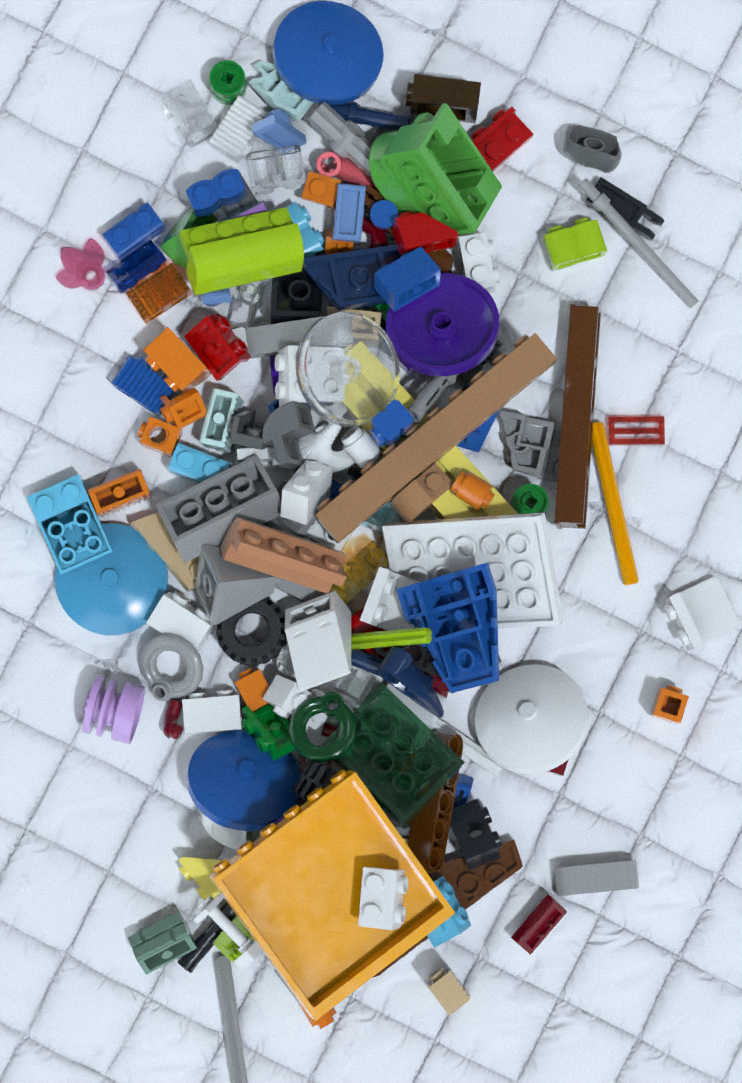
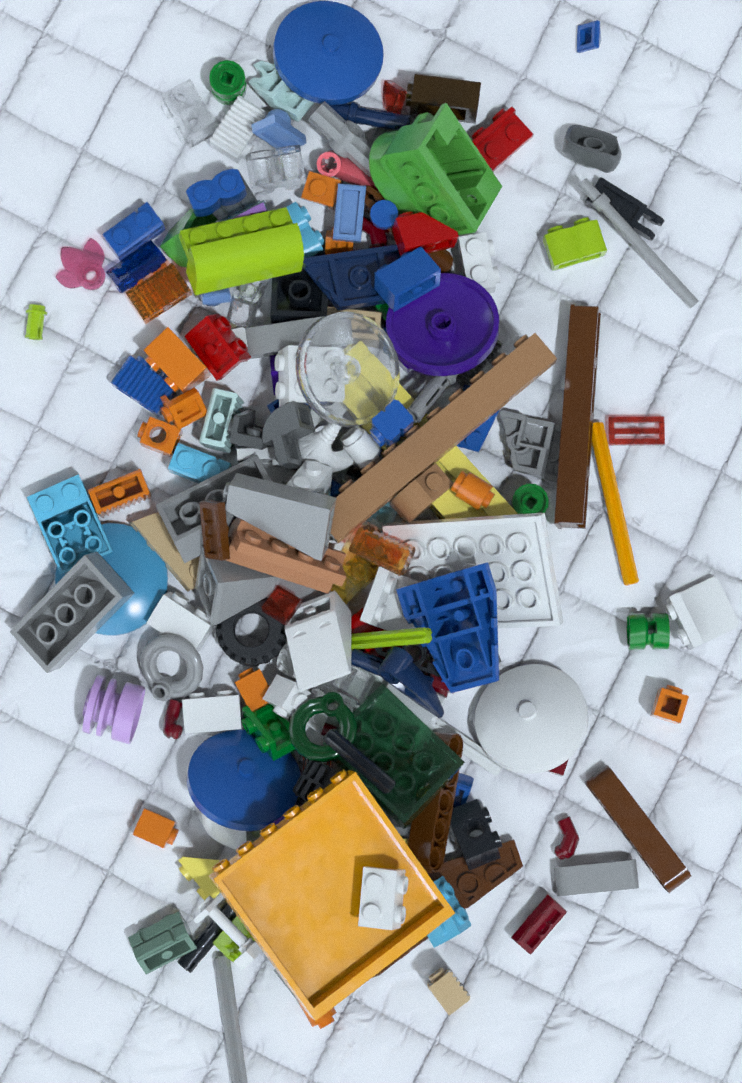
none -> light grey brick [10,552,134,673]
none -> lime pin [25,304,48,340]
none -> orange brick [132,808,179,848]
none -> reddish brown plate [199,500,230,561]
none -> light grey slope [223,473,337,561]
none -> clear red tile [262,585,302,626]
none -> black axle [323,729,396,794]
none -> clear orange brick [349,525,416,576]
none -> clear red tile [383,80,407,114]
none -> dark red arm [554,816,579,860]
none -> blue slope [577,20,602,53]
none -> reddish brown beam [585,765,692,894]
none -> green wheel [626,613,670,650]

